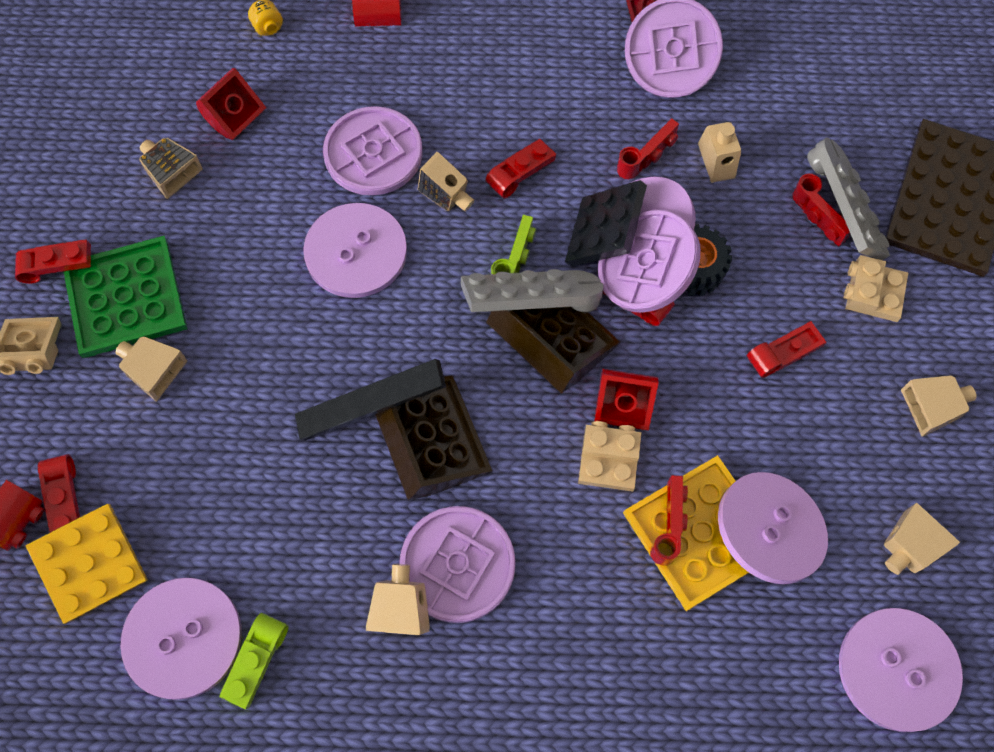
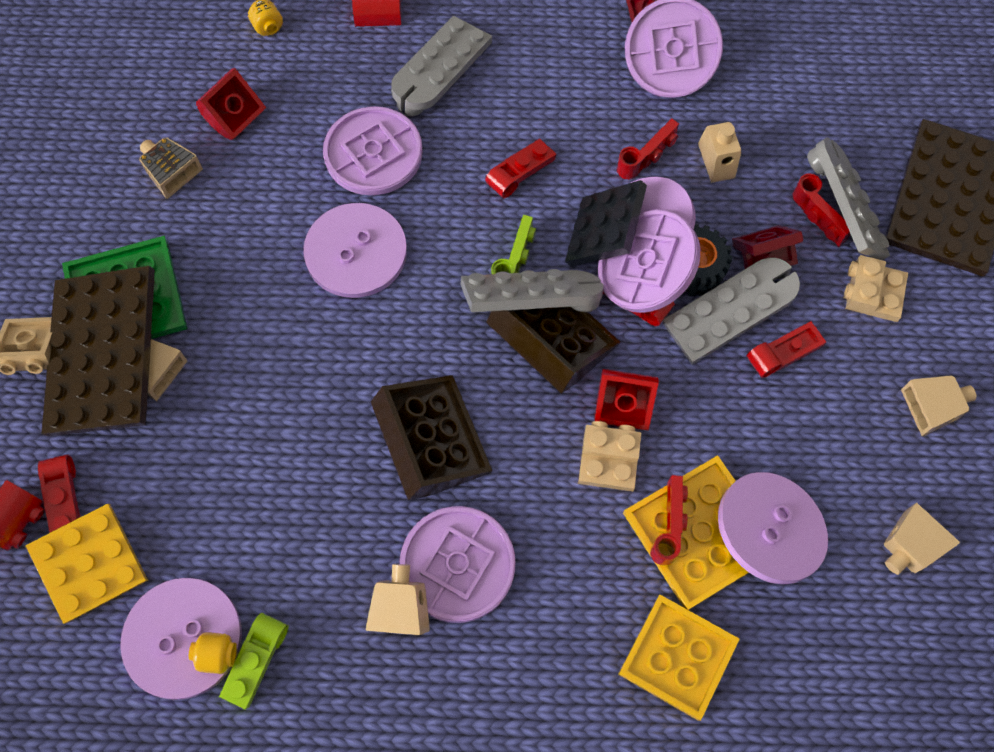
red plate [15,239,91,284] -> none
black tile [295,359,446,441] -> none
tan torso [418,152,475,212] -> none
lavender plate [839,608,963,732] -> none
none -> dark brown plate [41,266,155,436]
none -> yellow head [189,632,237,674]
none -> light grey plate [391,15,492,116]
none -> yellow plate [618,594,740,721]
none -> light grey plate [662,258,800,365]
none -> dark red bracket [732,225,803,269]

